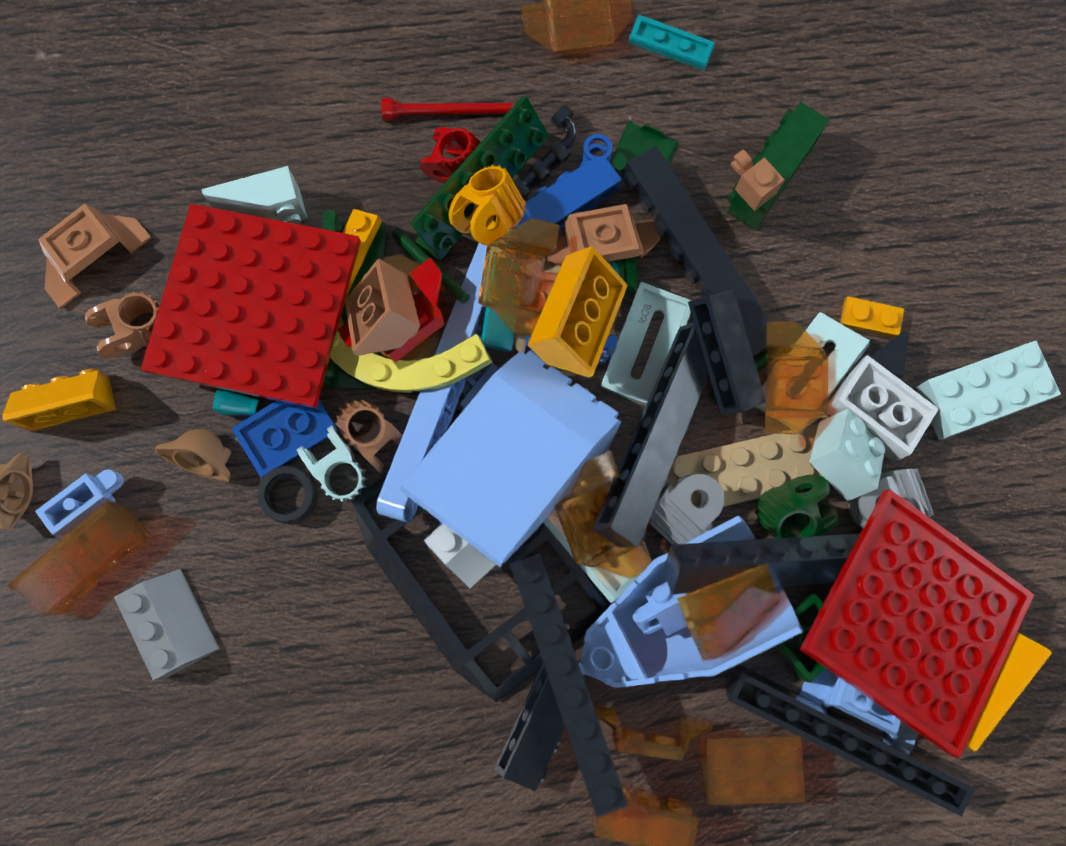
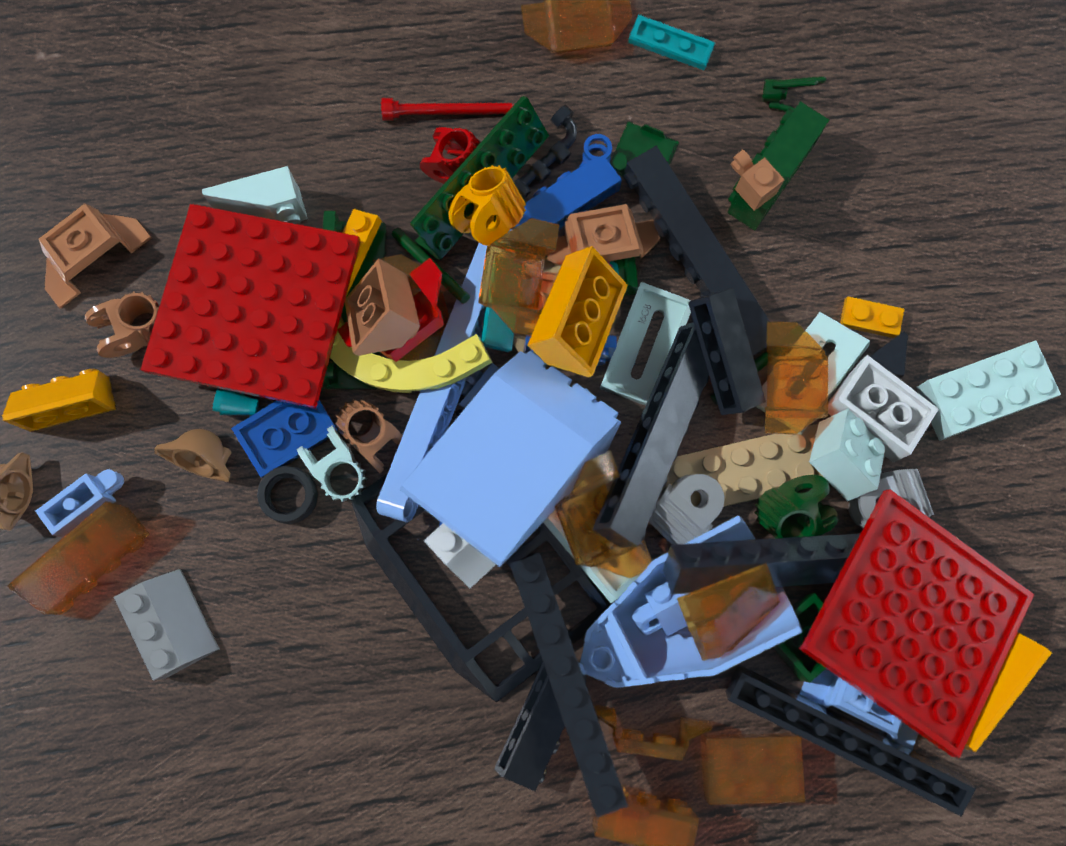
none -> dark green plant [762,76,826,112]

